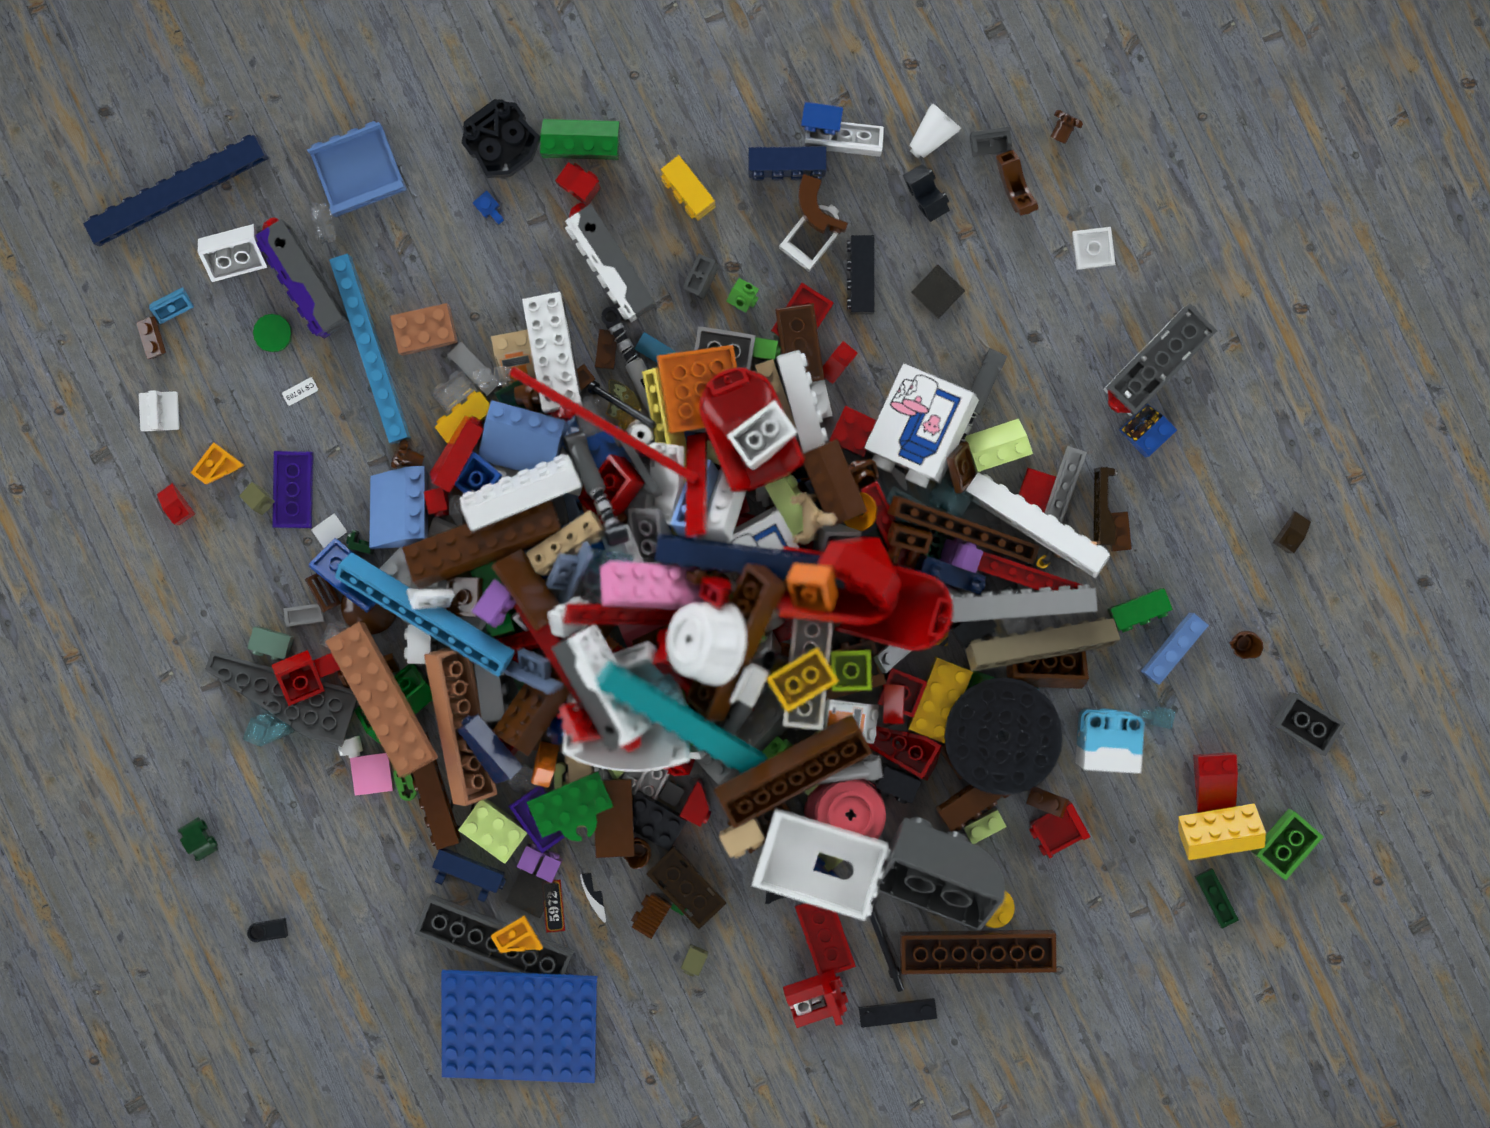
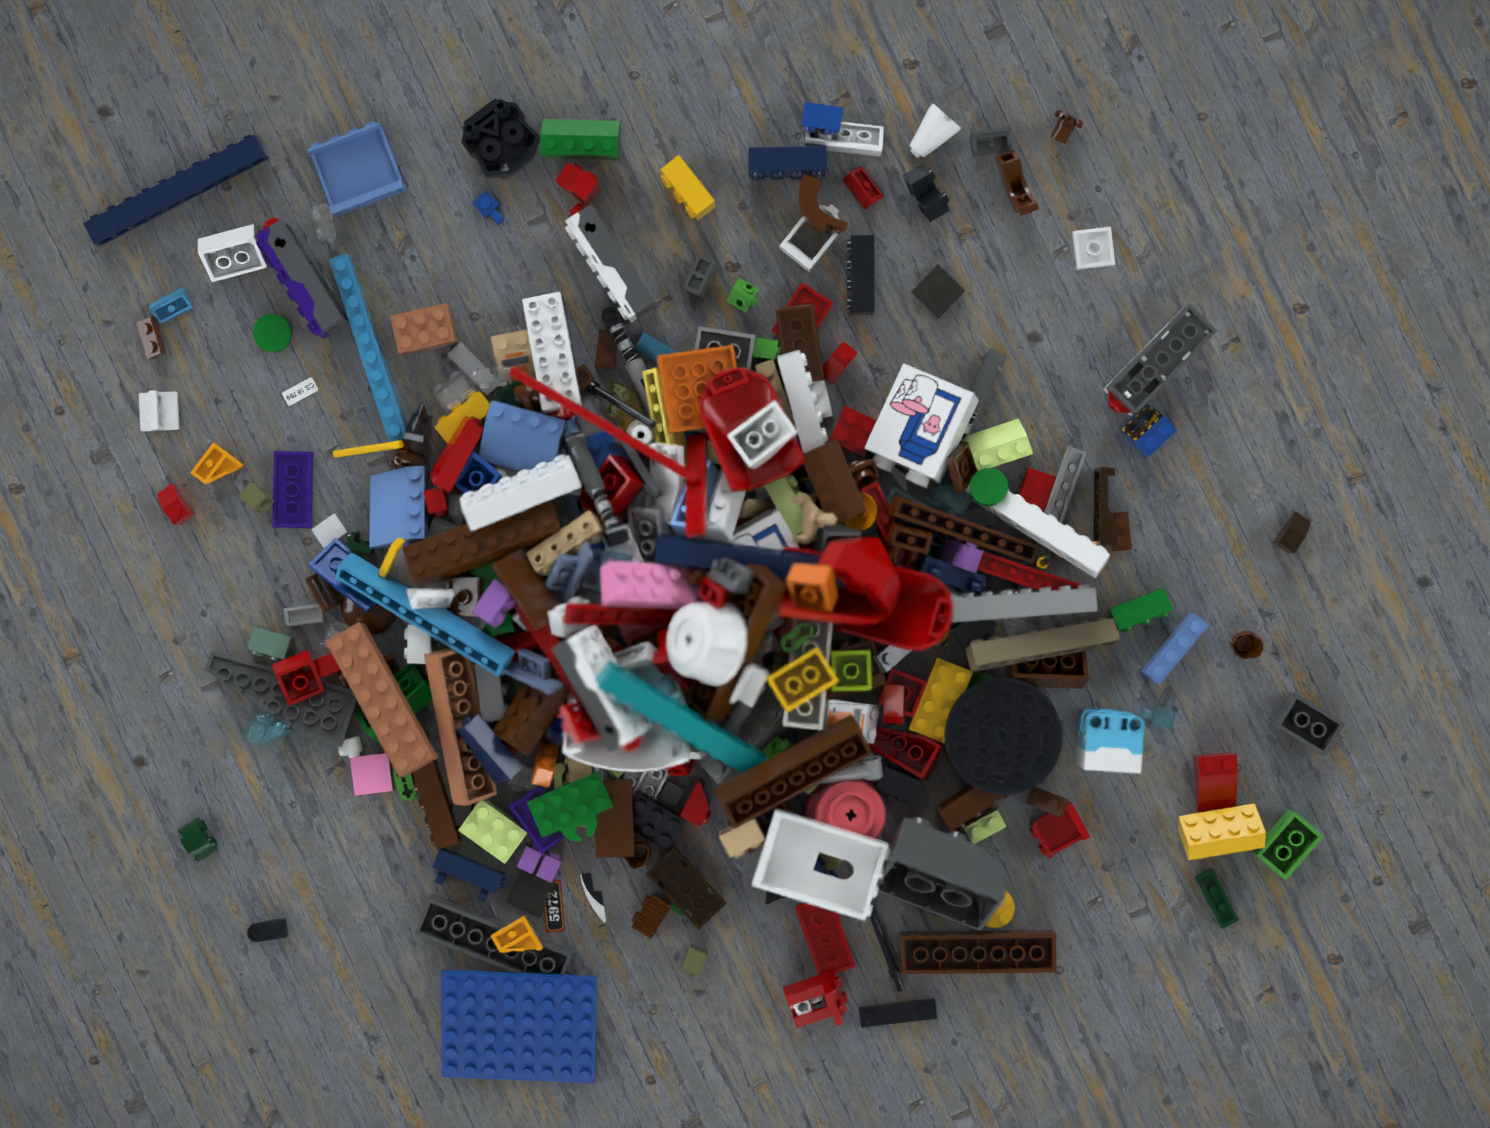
none -> yellow bar [333,440,403,458]
none -> yellow tile [378,537,405,578]
none -> black tile [404,403,433,442]
none -> dark grey hinge [708,557,754,592]
none -> tan tile [739,498,774,518]
none -> bright green beam [781,623,814,653]
none -> red slope [843,166,884,210]
none -> green tile [970,468,1008,506]

